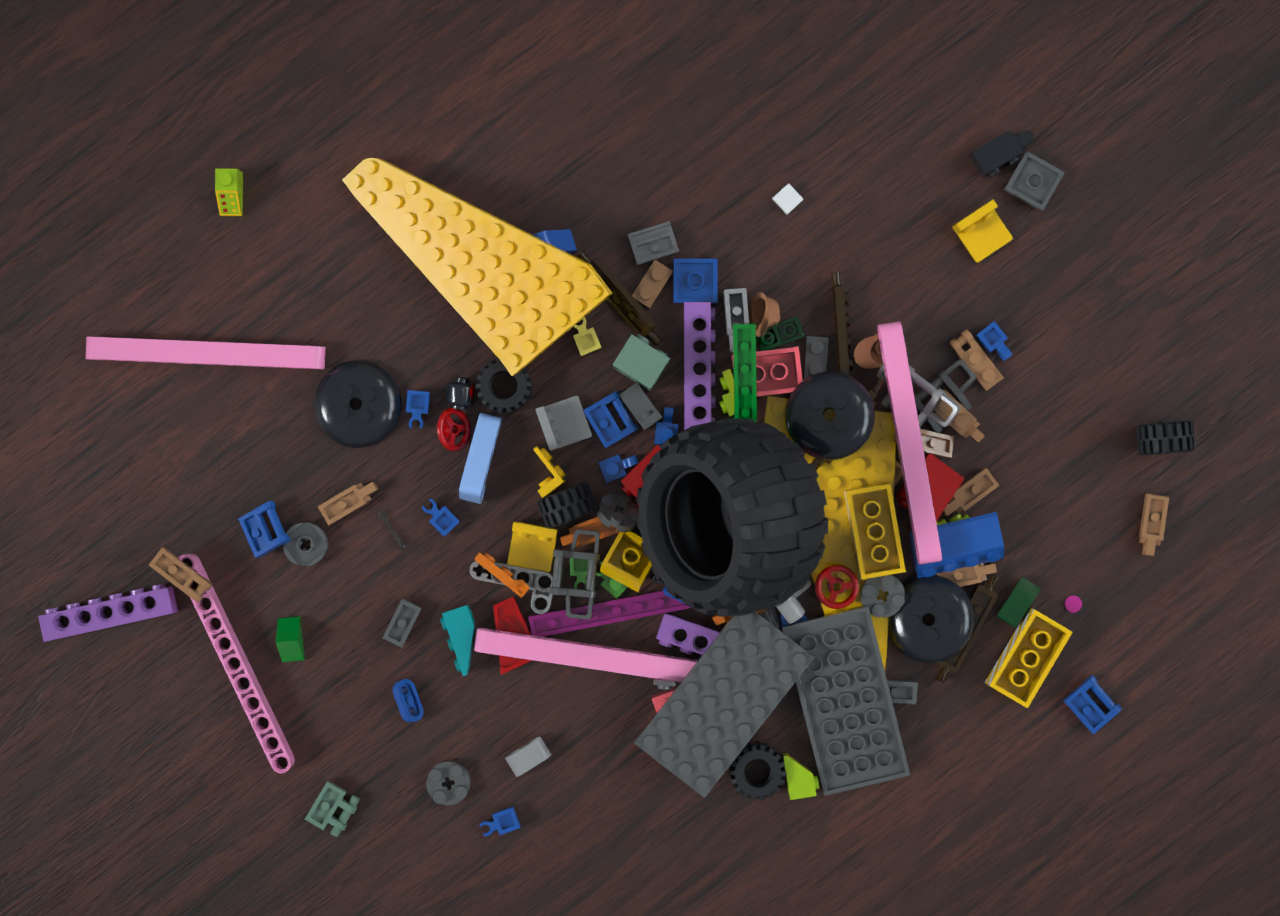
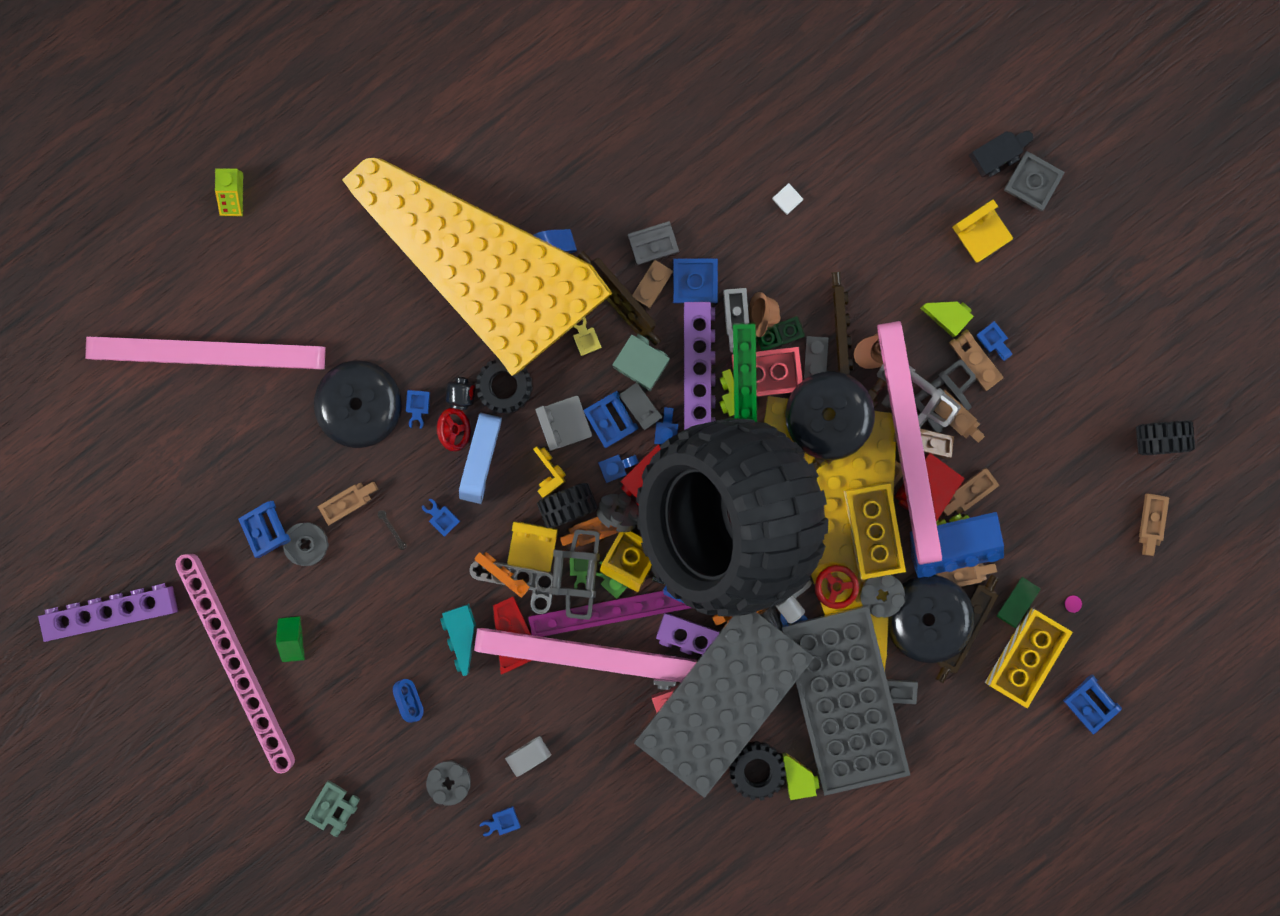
medium nougat plate [149,547,213,602] -> none
dark grey plate [383,598,422,648] -> none
none -> lime slope [920,302,974,338]

